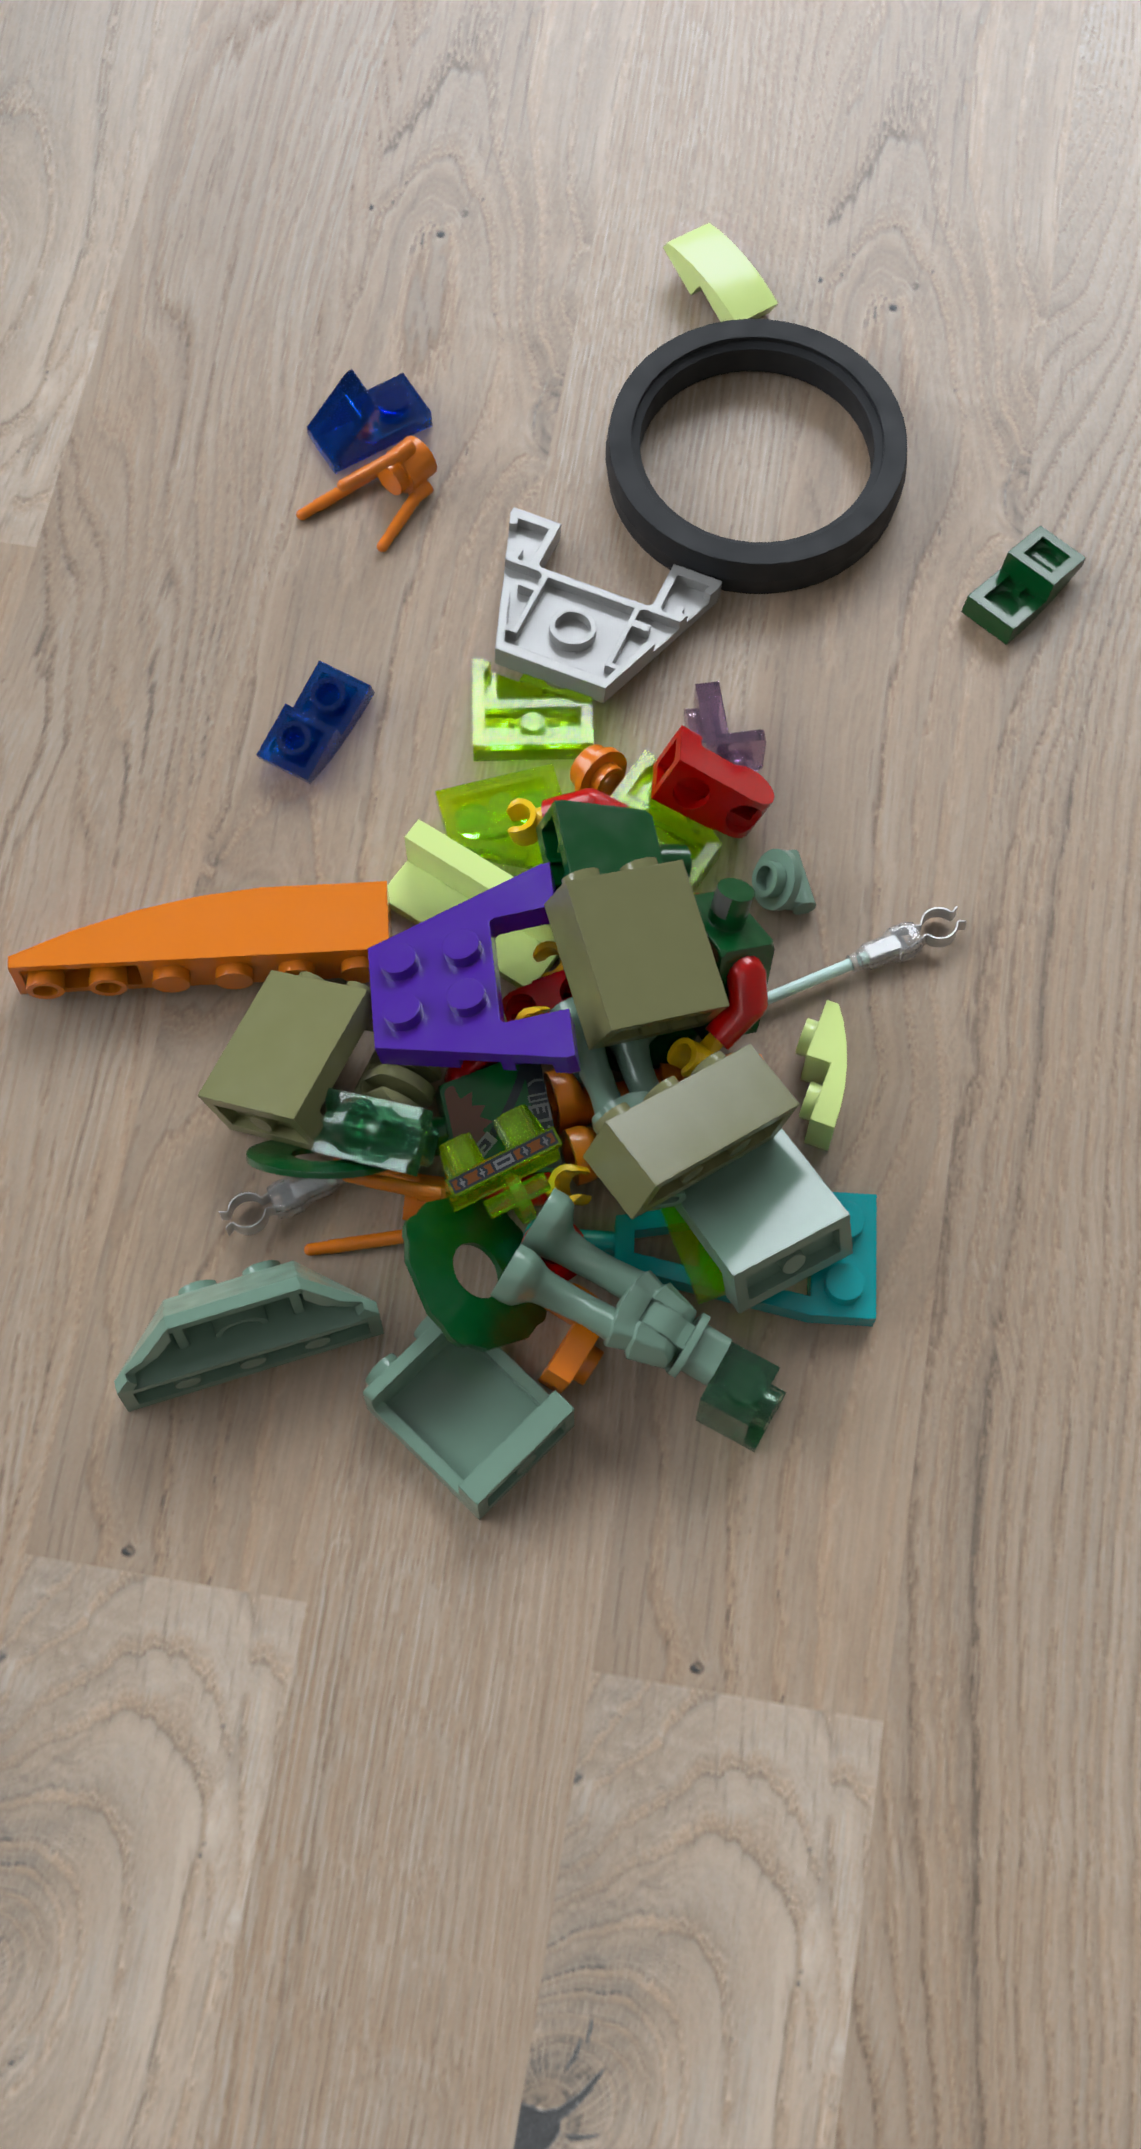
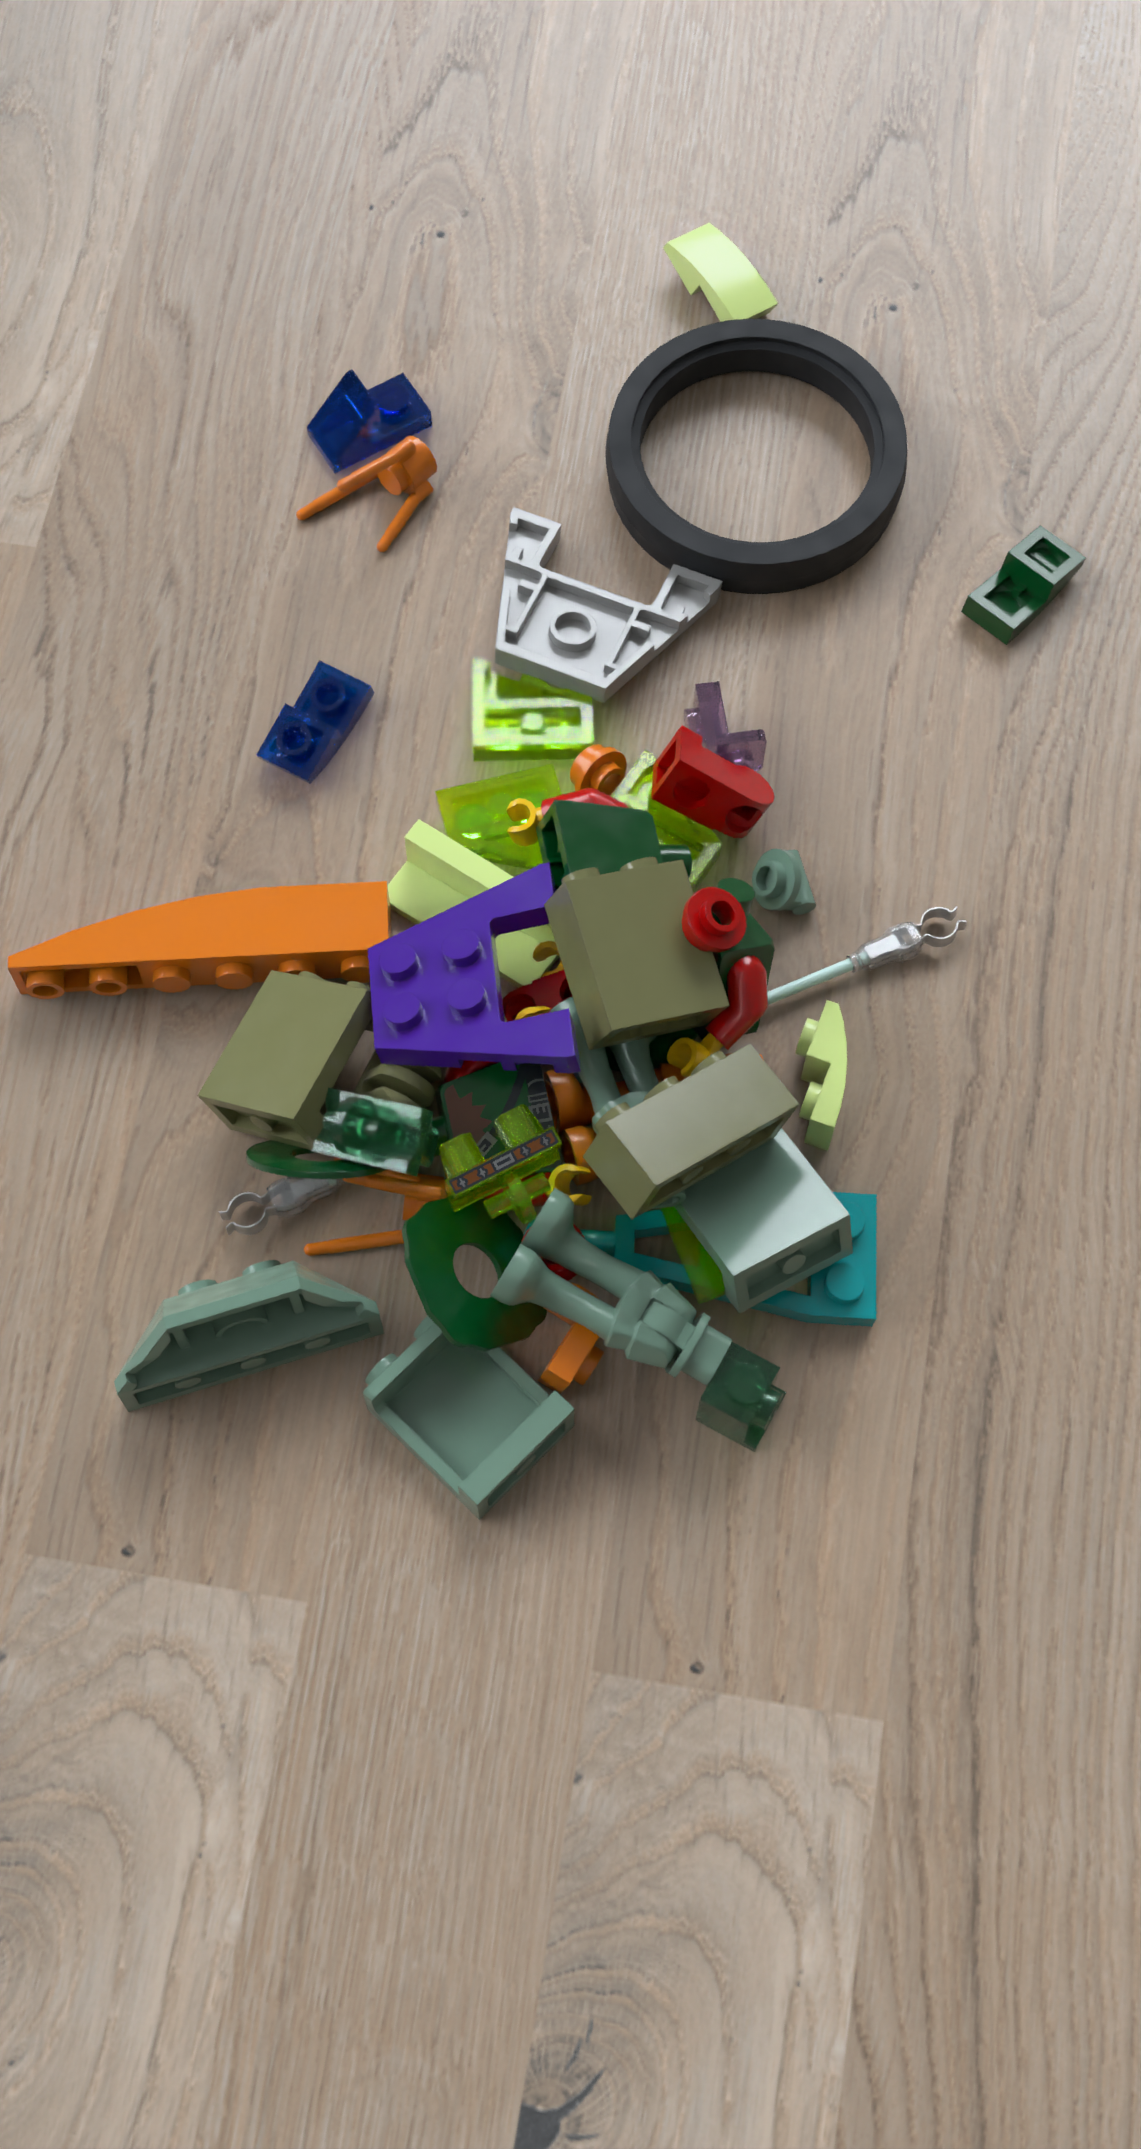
none -> red plate [682,887,746,952]

